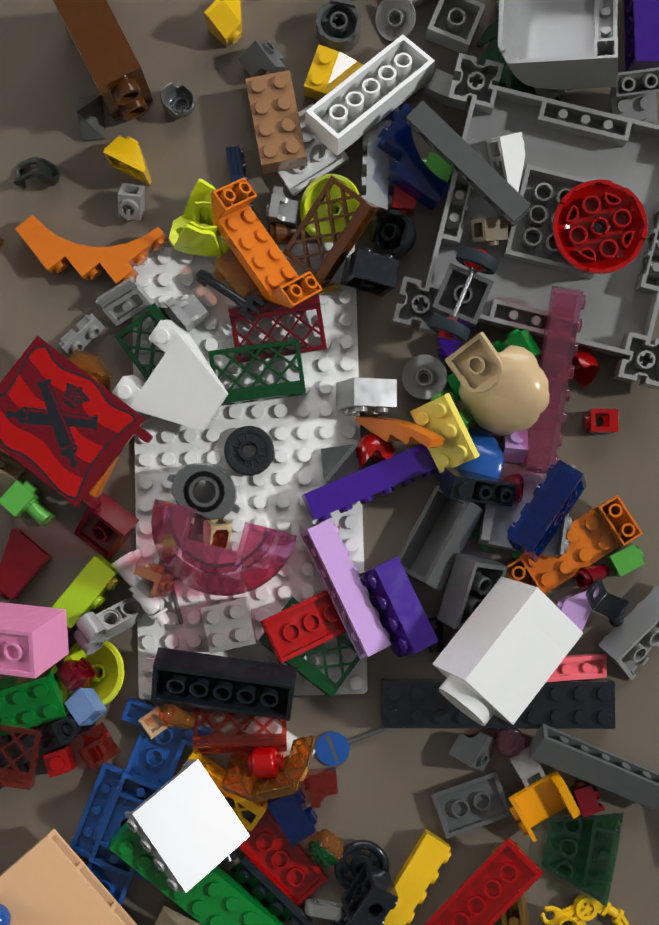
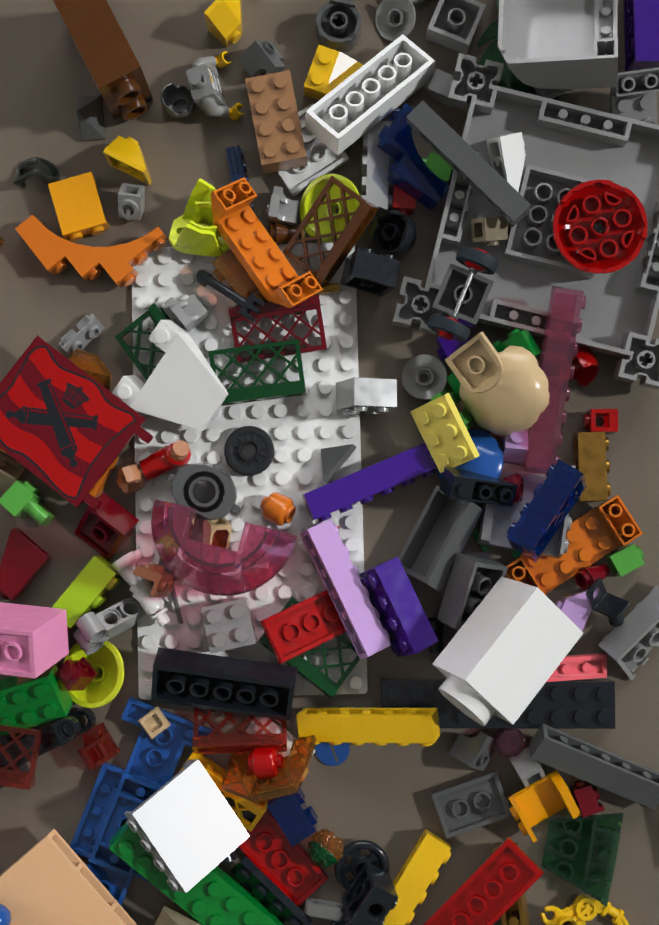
red brick [43,744,77,778] -> none
medium blue brick [64,687,107,726] -> none
light grey plate [95,276,153,326] -> none
clear orange cone [158,704,195,730] -> none
clear red brick [304,767,338,808] -> none
orange slope [354,416,445,448] -> none
red helmet [356,432,396,470] -> none
none -> light orange panel [48,172,110,242]
none -> piece [116,440,191,494]
none -> light grey torso [186,51,245,121]
none -> orange head [260,492,296,526]
none -> yellow brick [296,708,440,746]
none -> pearl gold brick [573,432,611,502]

